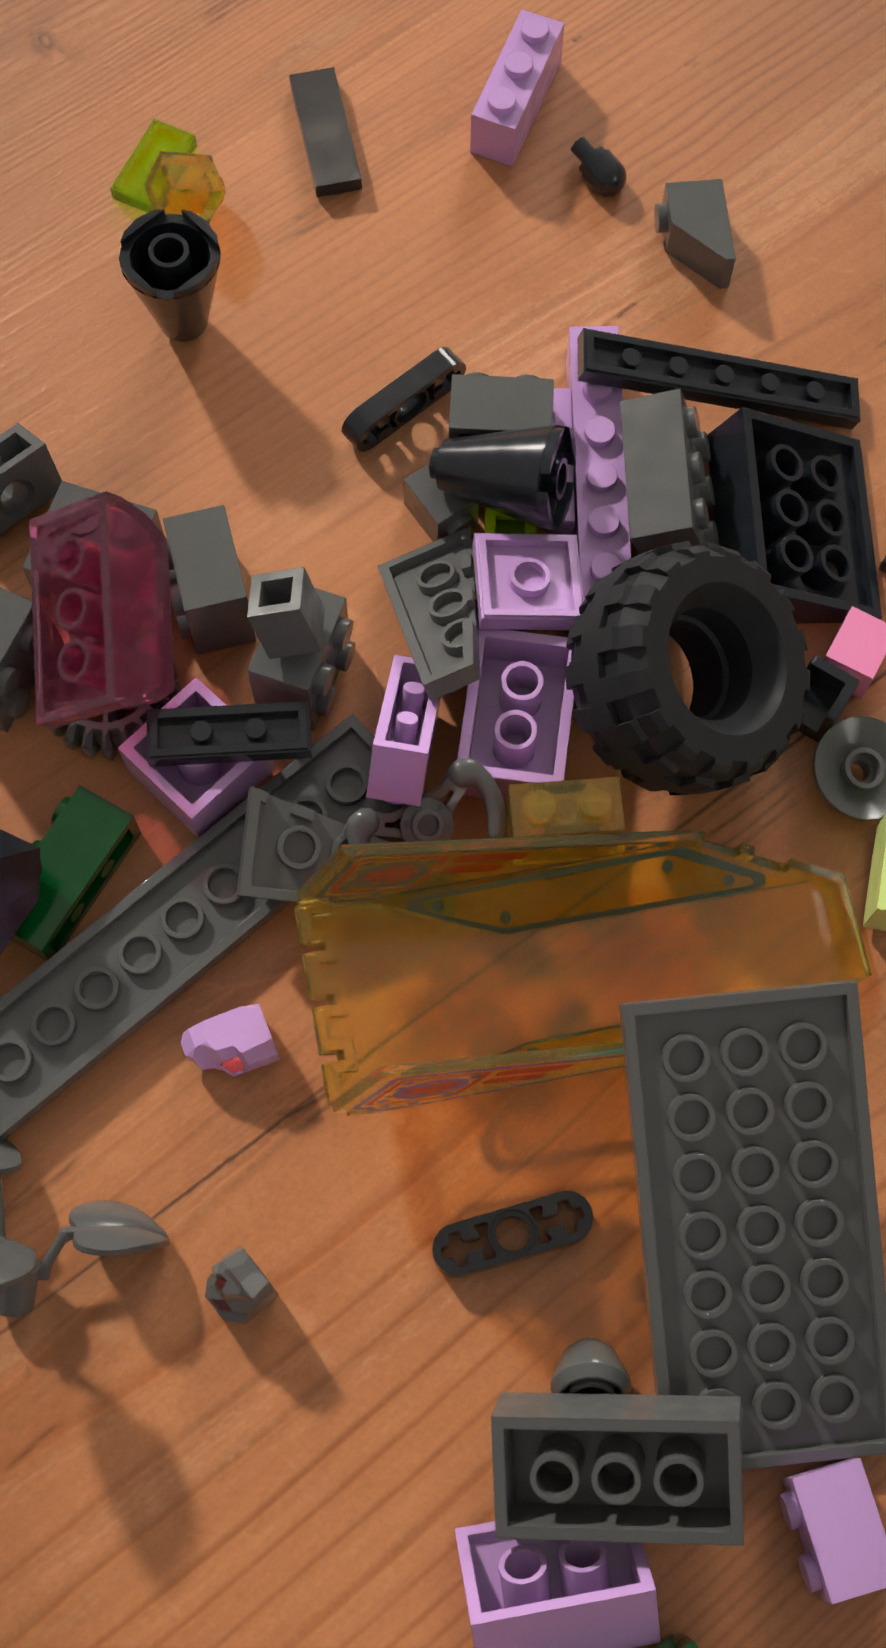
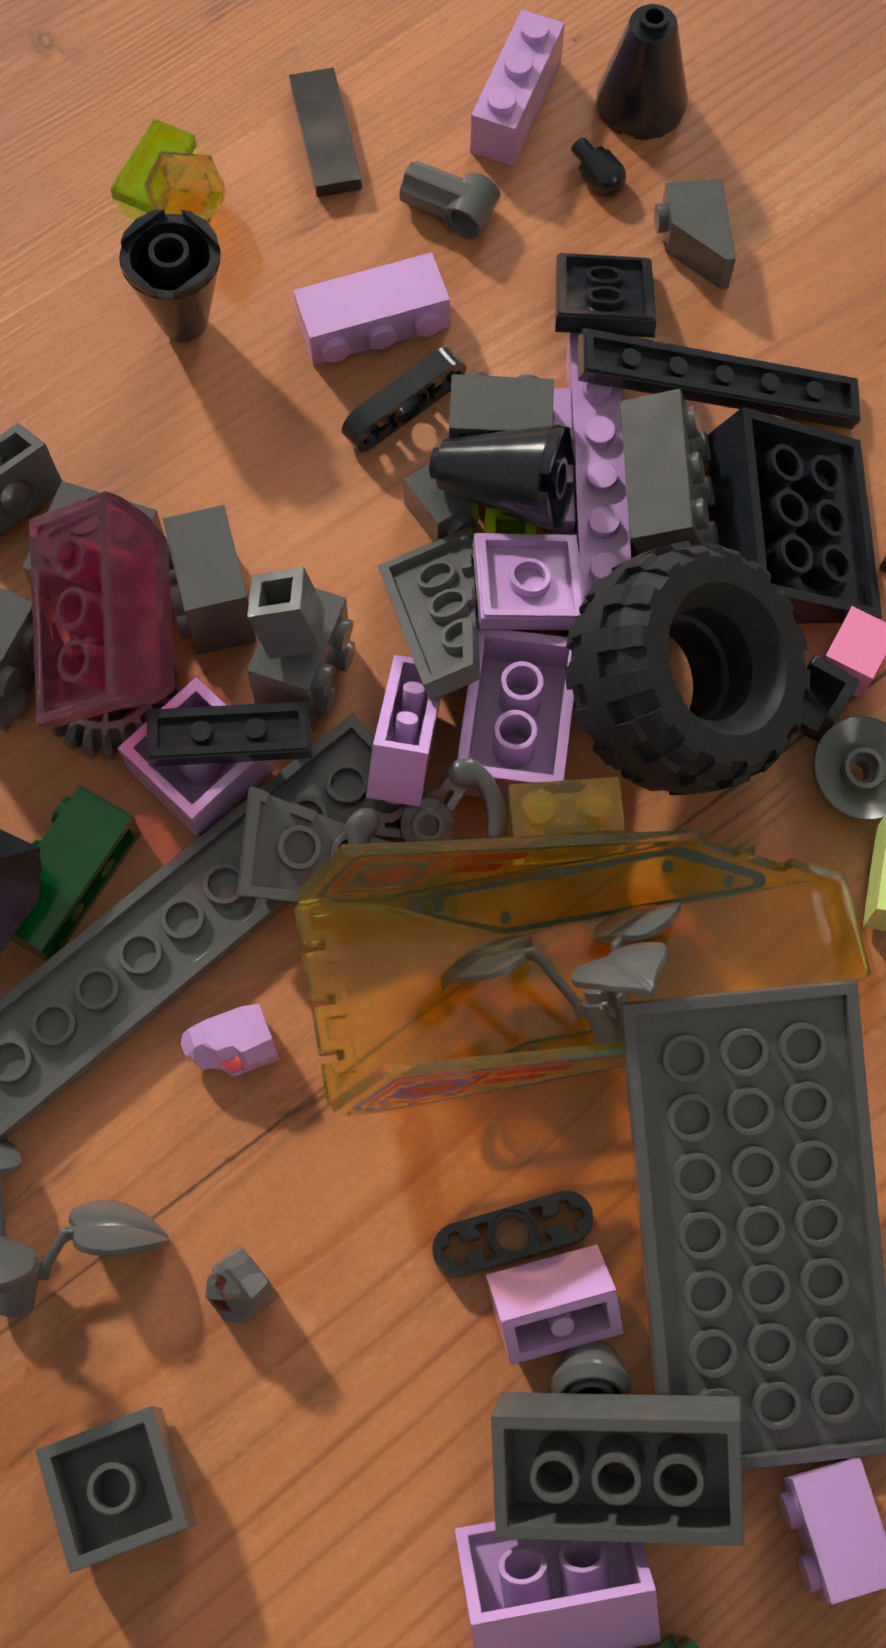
none -> dark grey brick [35,1406,197,1573]
none -> lavender brick [293,252,450,365]
none -> dark grey piece [399,161,501,239]
none -> dark grey plant [441,902,682,1047]
none -> lavender brick [486,1244,624,1365]
none -> black tile [555,253,657,338]
none -> black cone [596,4,688,140]

